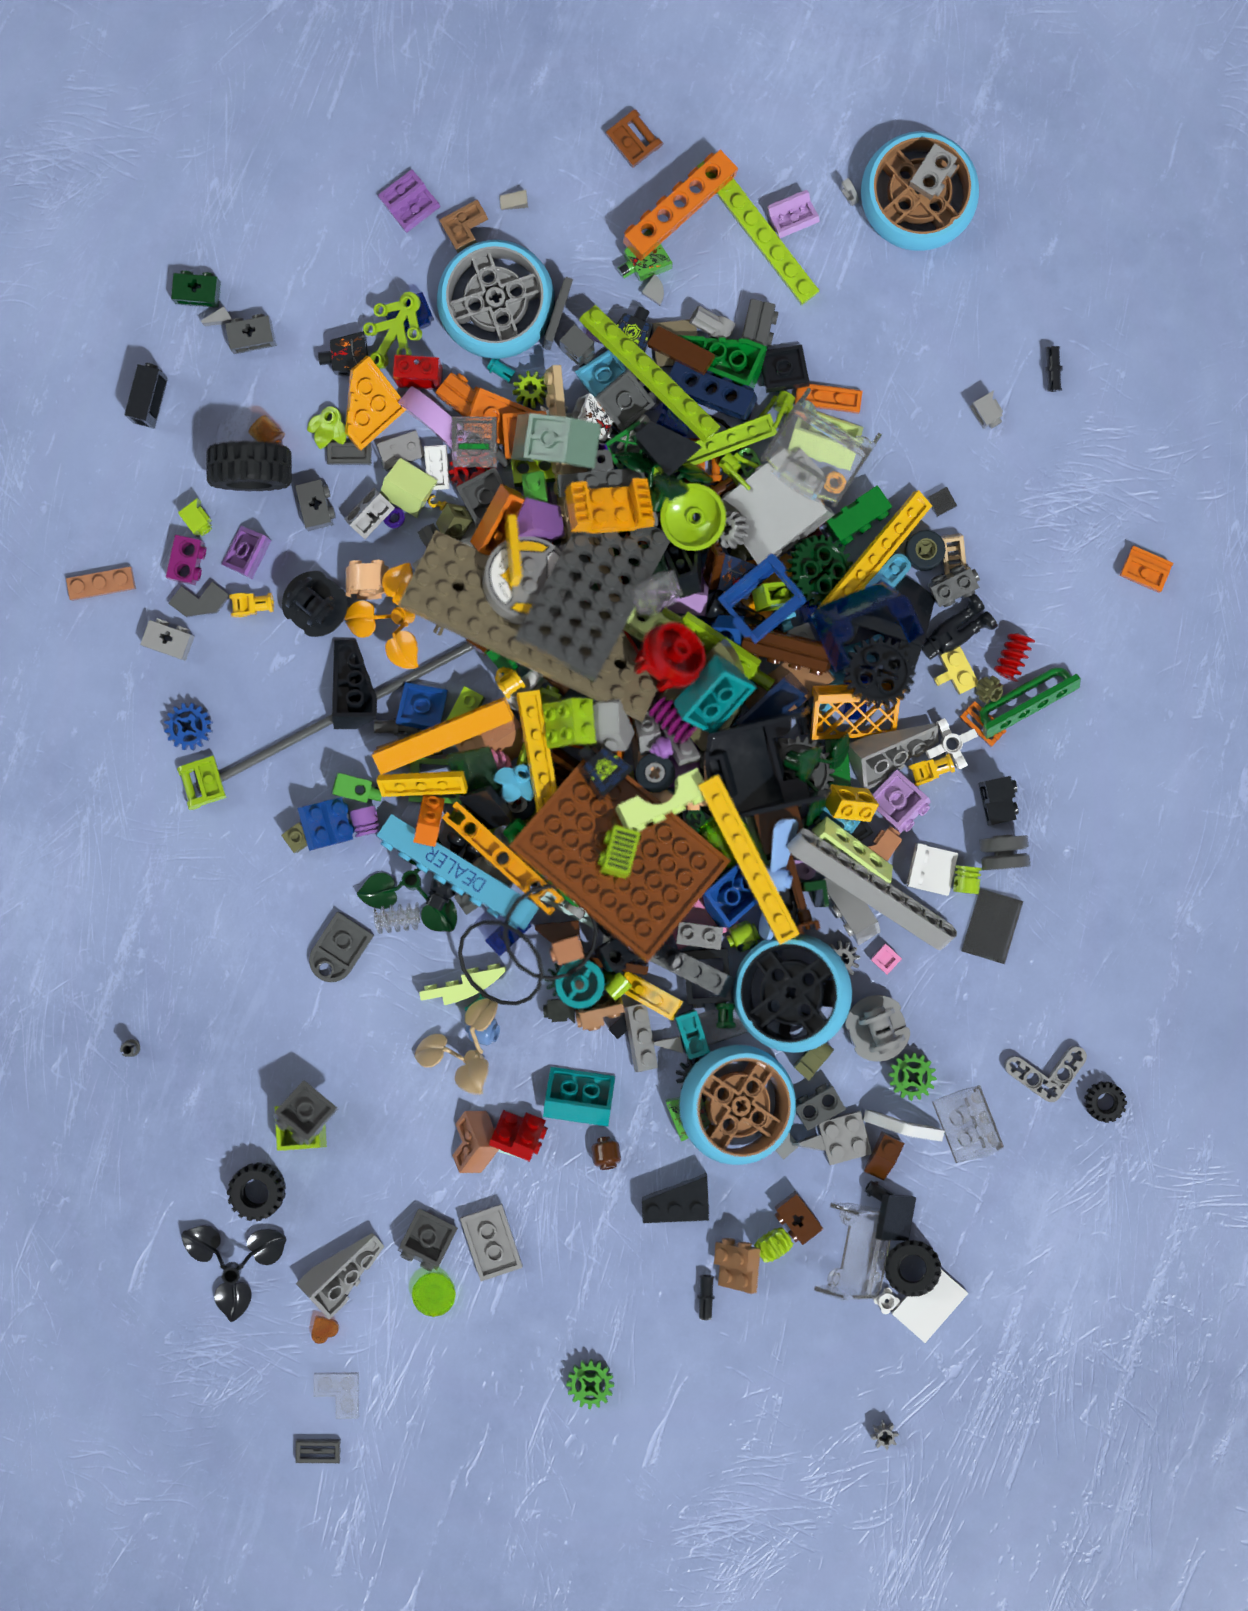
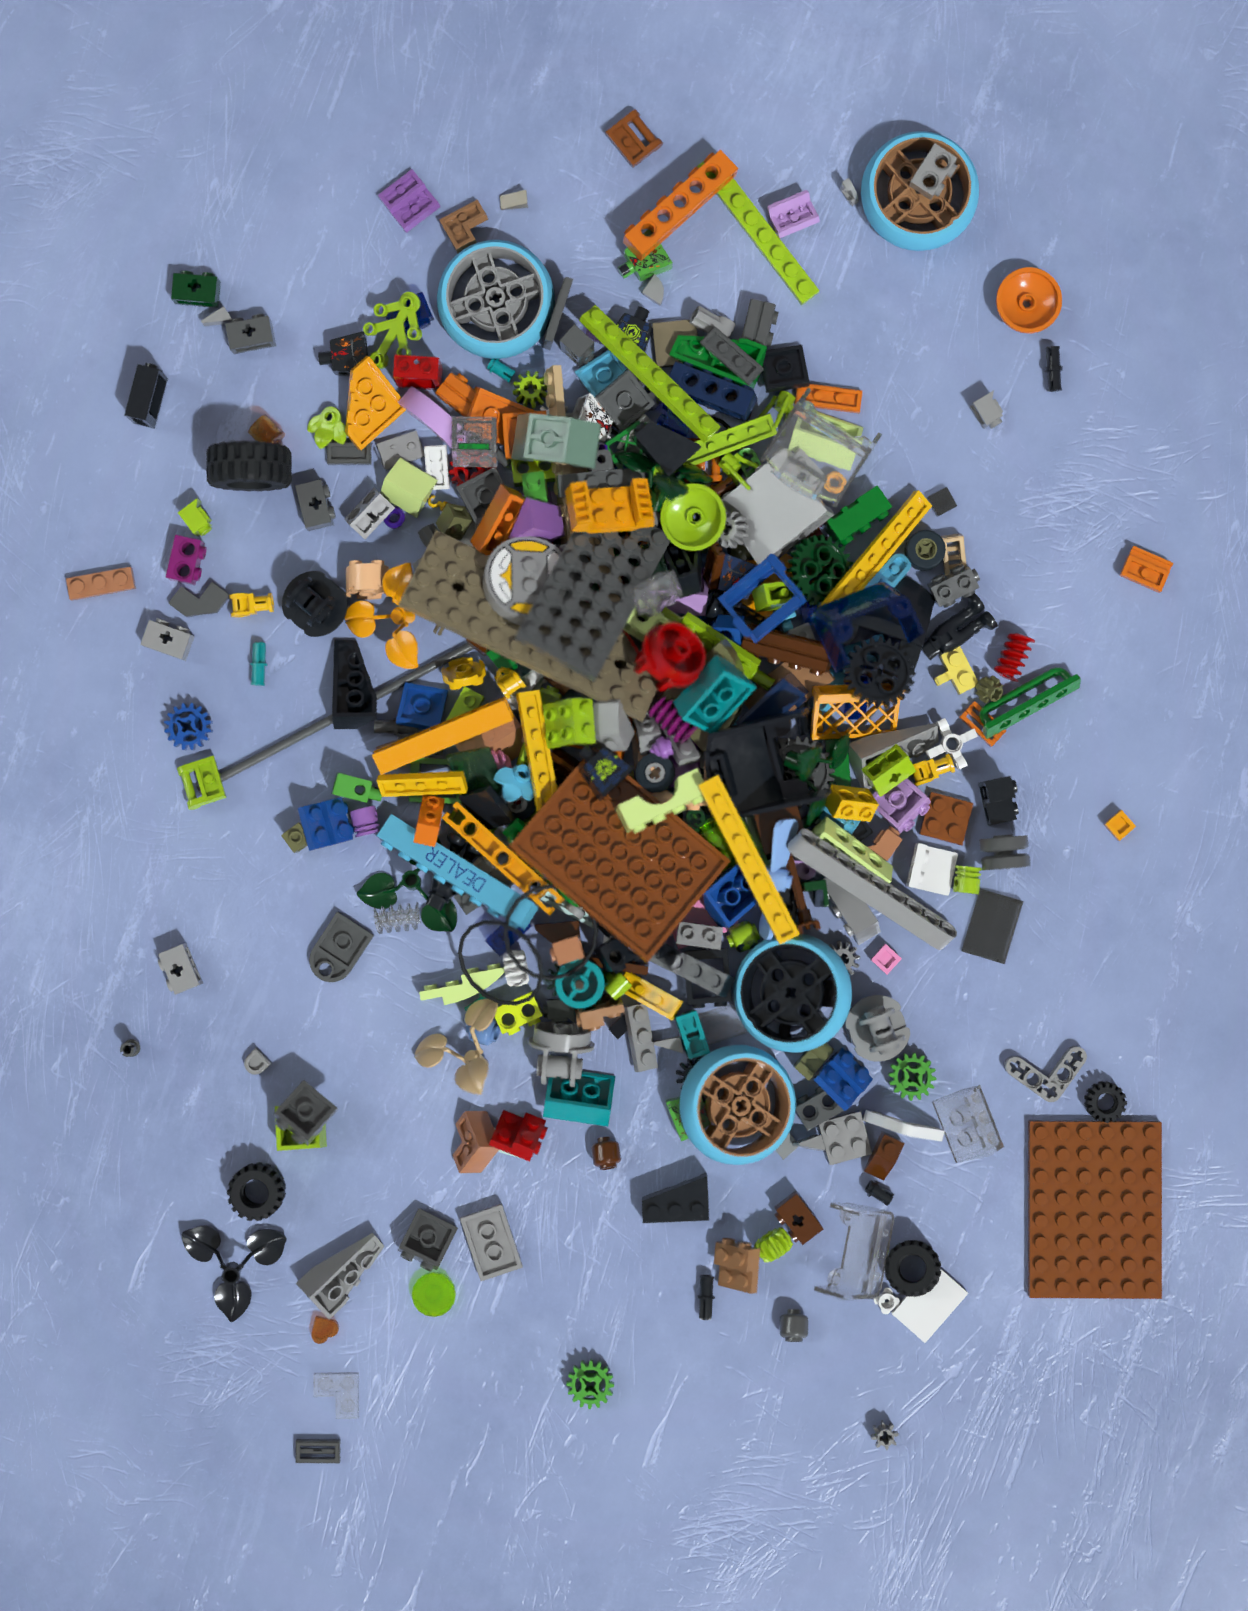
medium lavender slope [222,526,271,579] -> none
yellow tile [505,515,522,586] -> none
lime brick [598,825,640,879] -> none
reddish brown tile [647,326,715,375] -> none
dark green bush [716,1003,736,1029] -> none
black tile [875,1195,916,1241] -> none
none -> light grey brick [158,943,203,995]
none -> light grey tile [244,1048,271,1075]
none -> teal axle [250,642,267,686]
none -> yellow plate [441,657,486,690]
none -> neon yellow brick [495,991,543,1036]
none -> white gear [503,949,529,987]
none -> light grey piece [528,1021,595,1087]
none -> dark grey tile [700,326,763,386]
none -> dark grey head [780,1309,808,1342]
none -> blue plate [814,1048,873,1111]
none -> lime brick [861,744,916,797]
none -> dark orange plate [919,792,974,846]
none -> orange dish [996,267,1062,334]
none -> dark orange plate [1028,1120,1162,1299]
none -> light orange plate [1104,810,1136,841]

